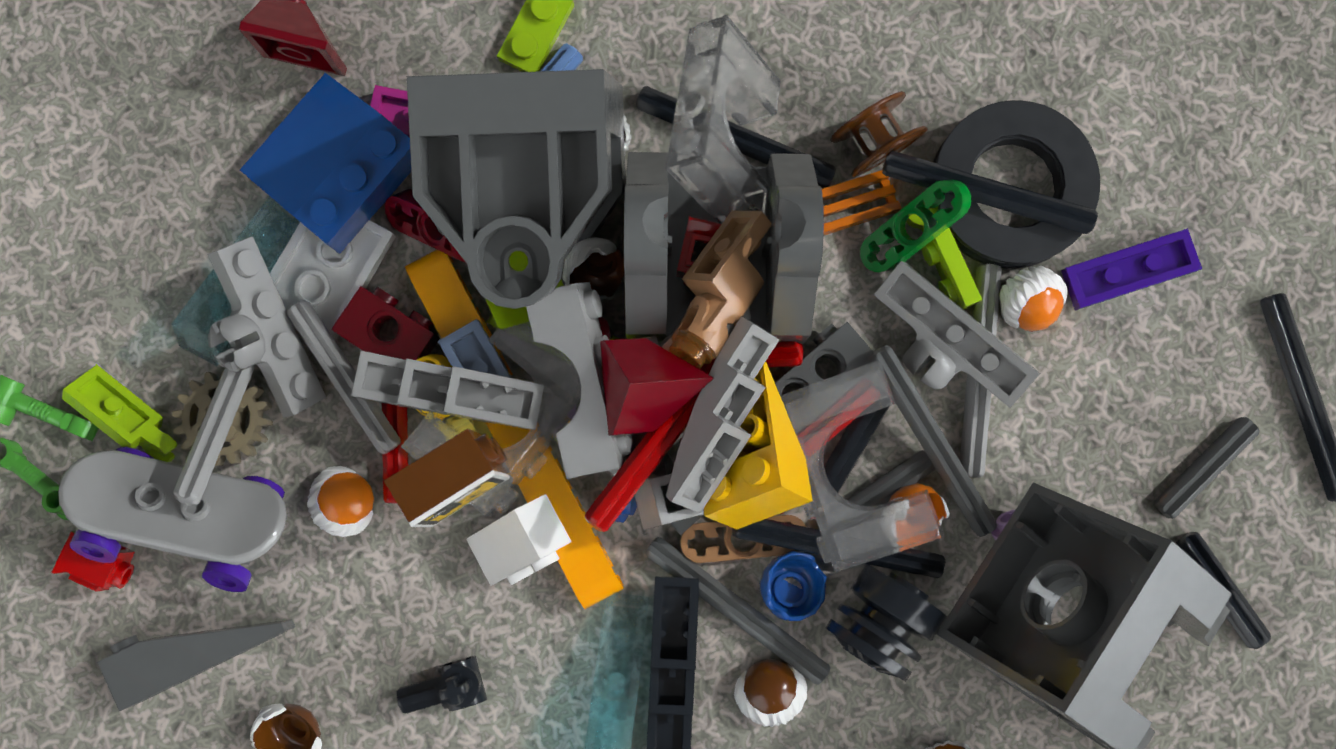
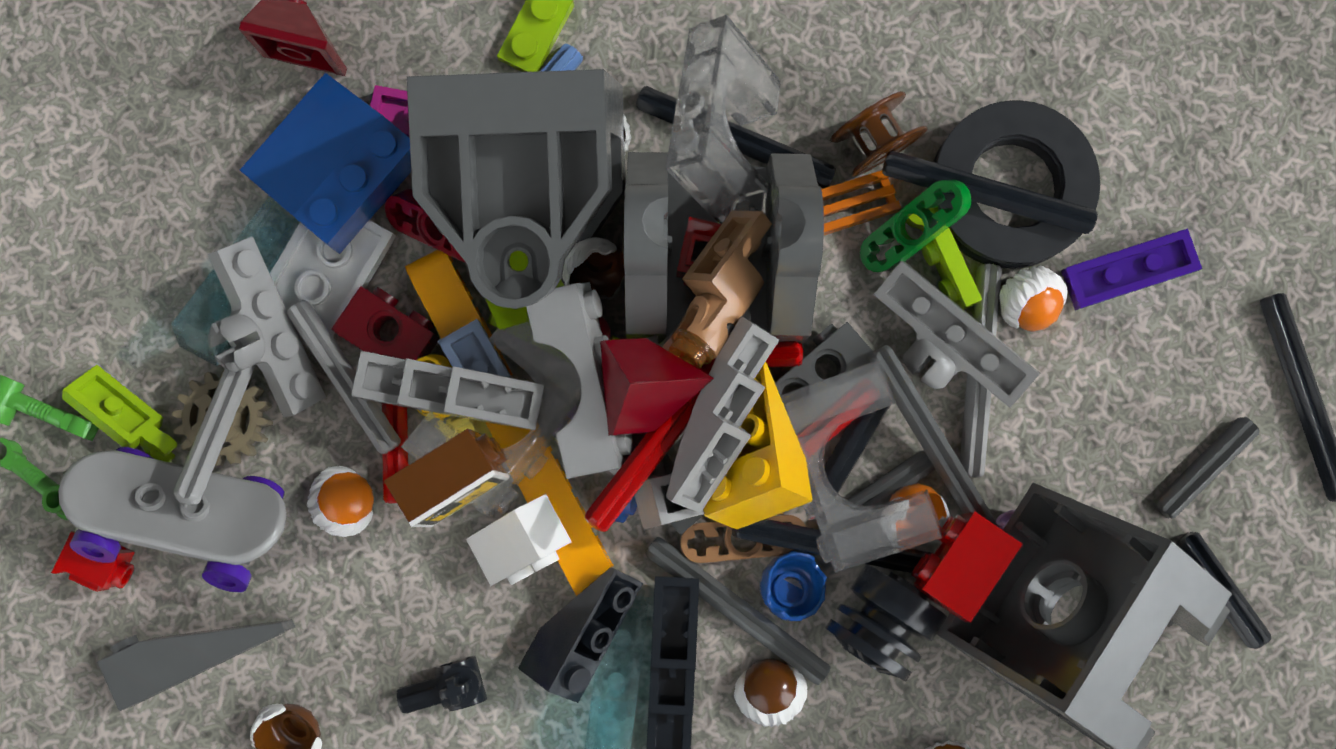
none -> black slope [518,567,643,703]
none -> red slope [911,511,1023,623]

